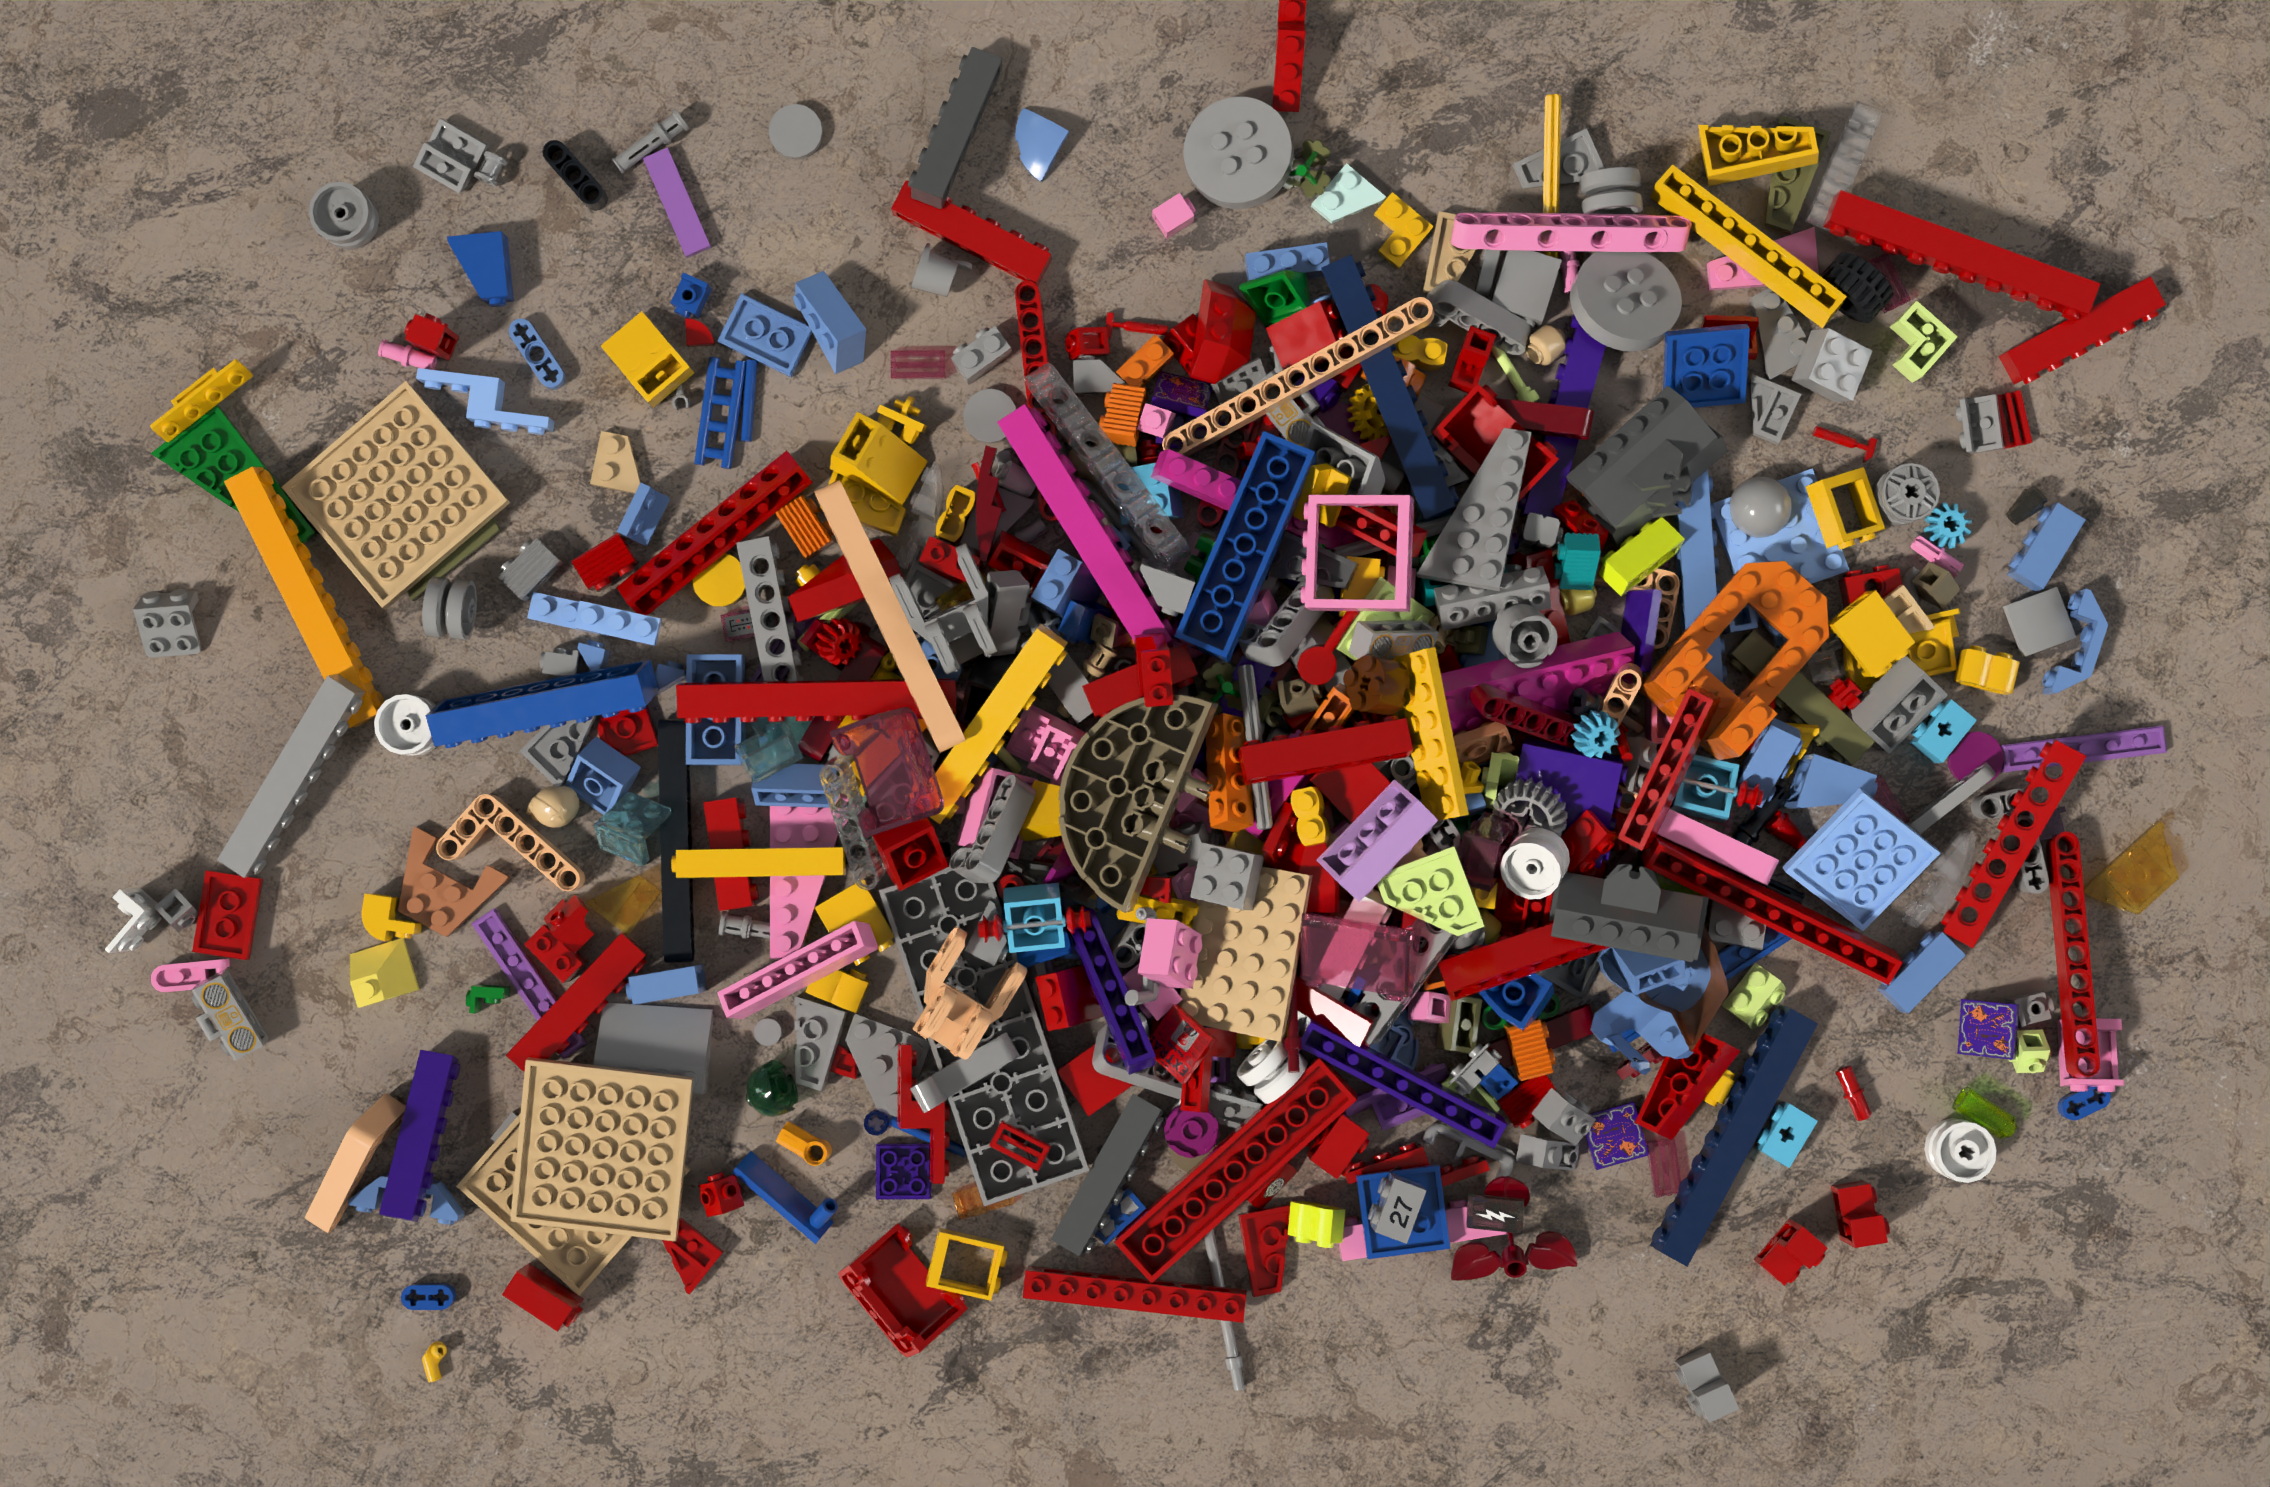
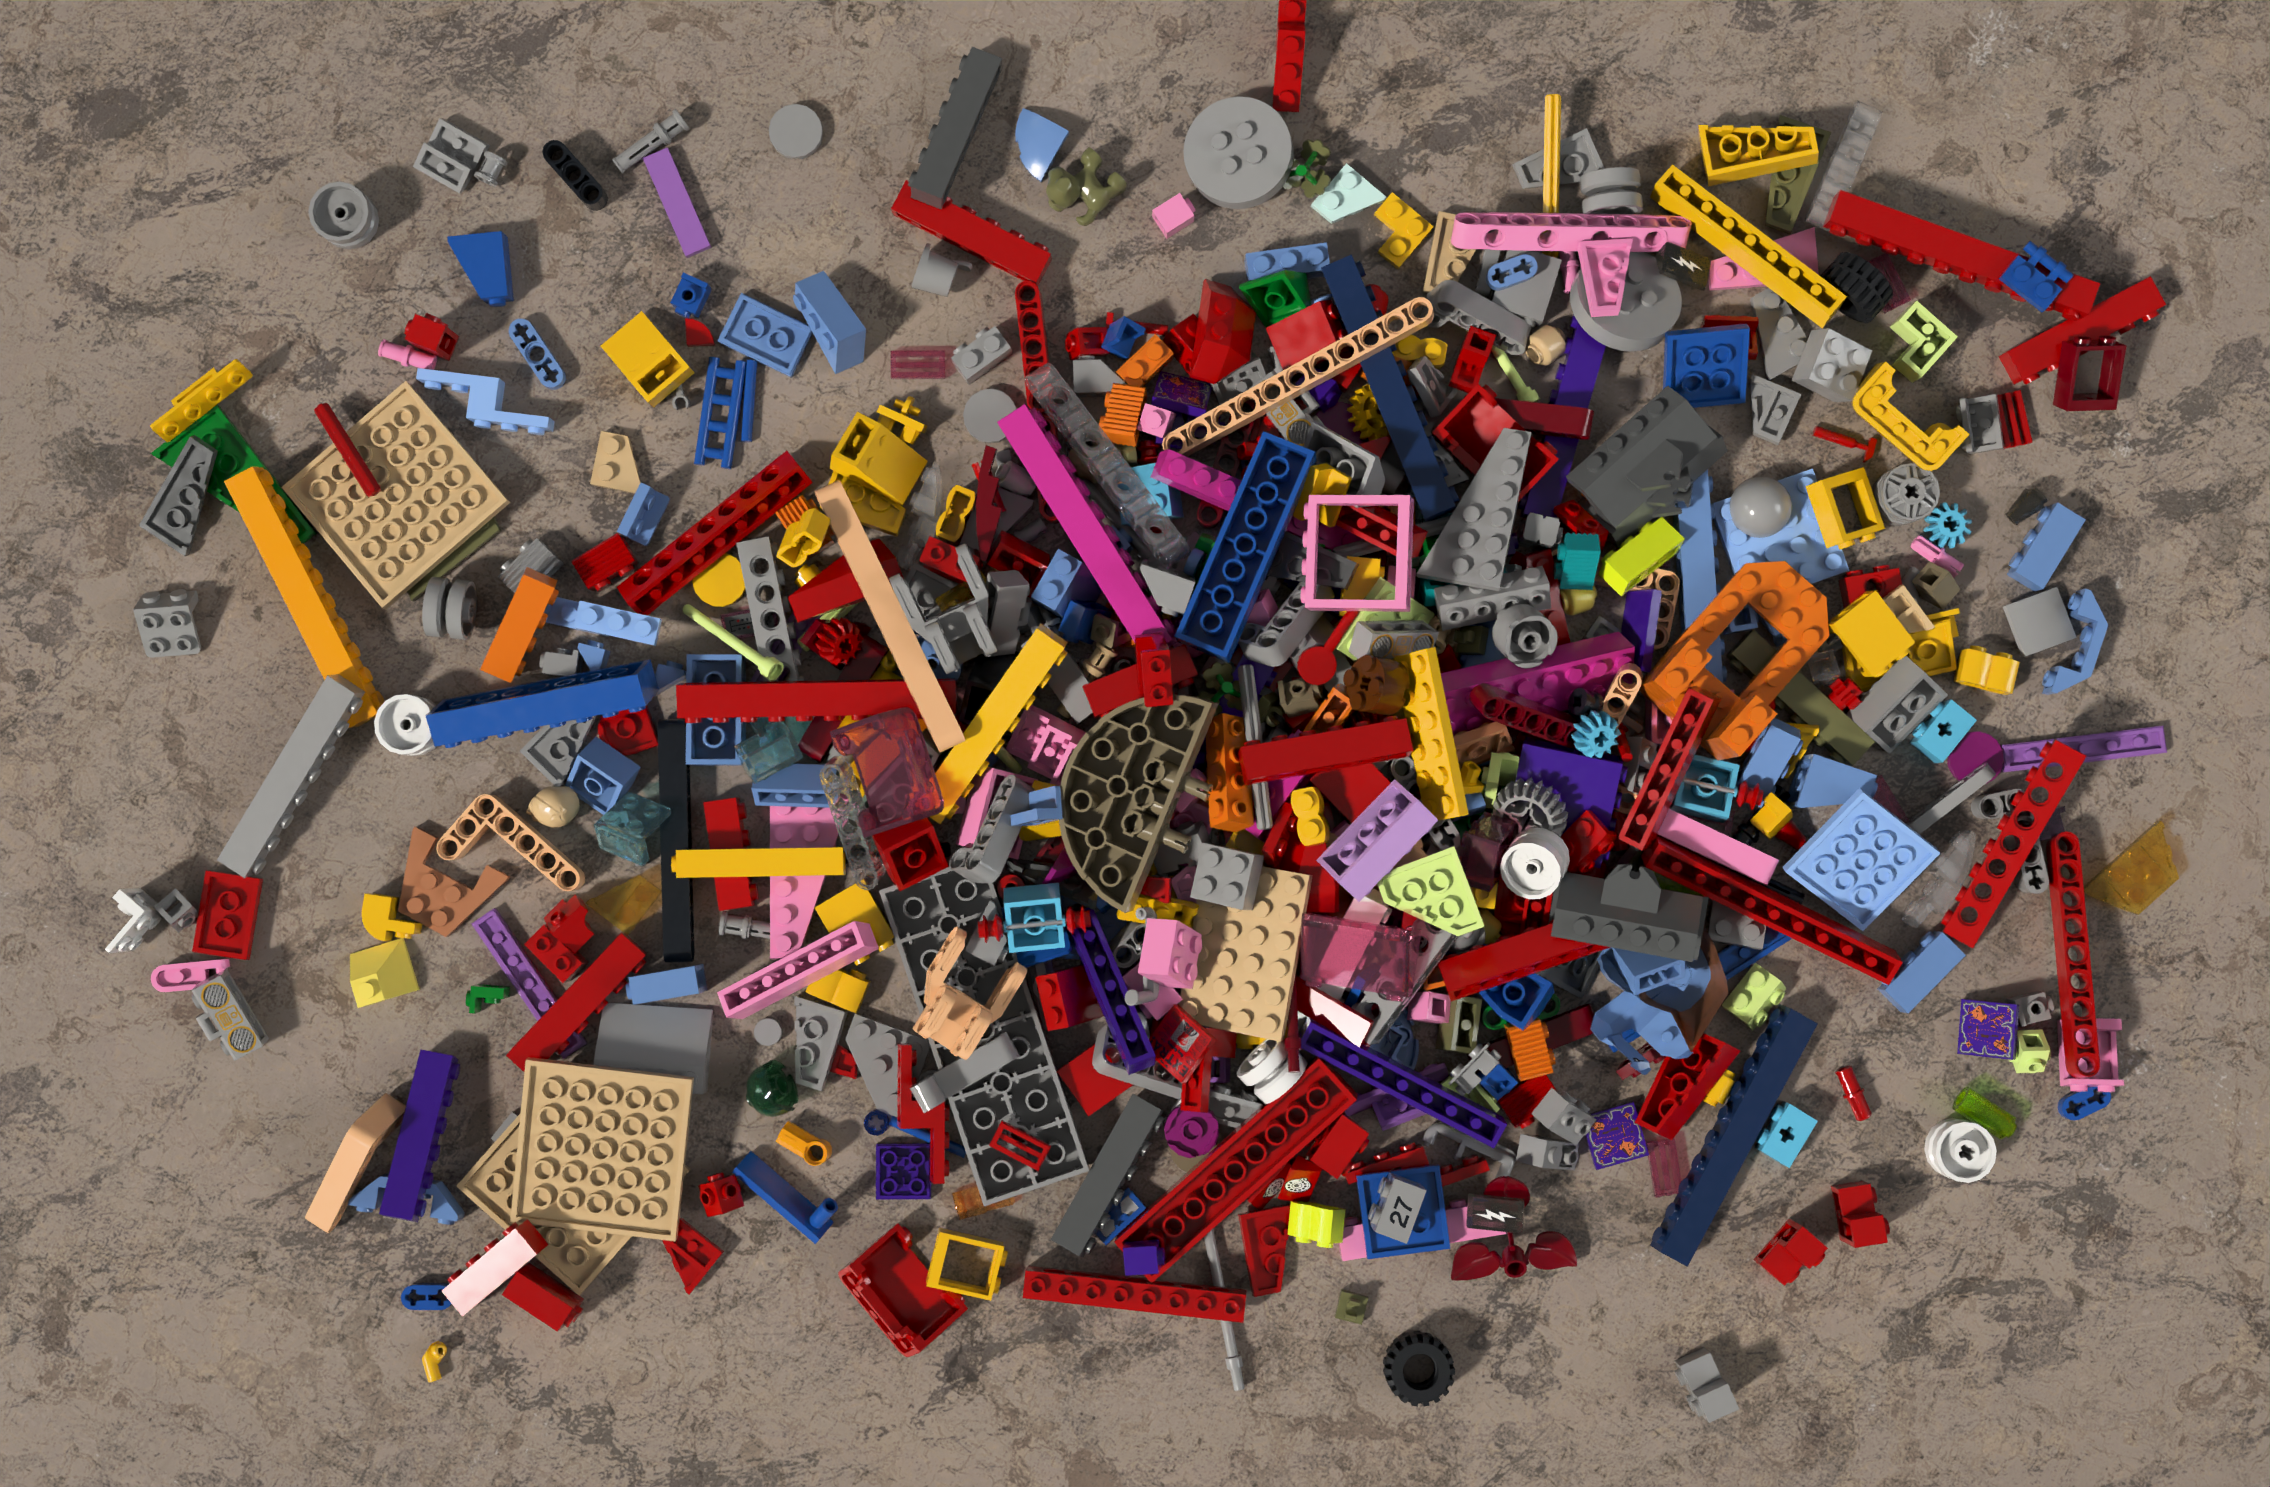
none -> dark grey wing [139,435,218,556]
none -> red axle [314,403,381,497]
none -> brick [442,1219,549,1317]
none -> orange brick [480,567,559,683]
none -> yellowish green piece [682,604,784,681]
none -> yellow brick [776,508,831,567]
none -> medium blue panel [1010,786,1063,826]
none -> olive animal [1046,147,1127,226]
none -> blue panel [1101,316,1146,360]
none -> dark purple brick [1123,1240,1165,1276]
none -> medium blue tile [1183,548,1205,577]
none -> red slope [1278,1155,1322,1202]
none -> olive tile [1334,1289,1368,1325]
none -> black tyre [1383,1331,1455,1407]
none -> light grey wing [1407,356,1458,418]
none -> medium blue beam [1486,254,1538,291]
none -> bright pink wing [1577,238,1633,317]
none -> clear smoke slope [1655,242,1711,291]
none -> yellow panel [1750,792,1793,840]
none -> yellow windscreen [1852,361,1970,471]
none -> blue plate [1998,241,2074,313]
none -> dark red window [2053,336,2127,411]

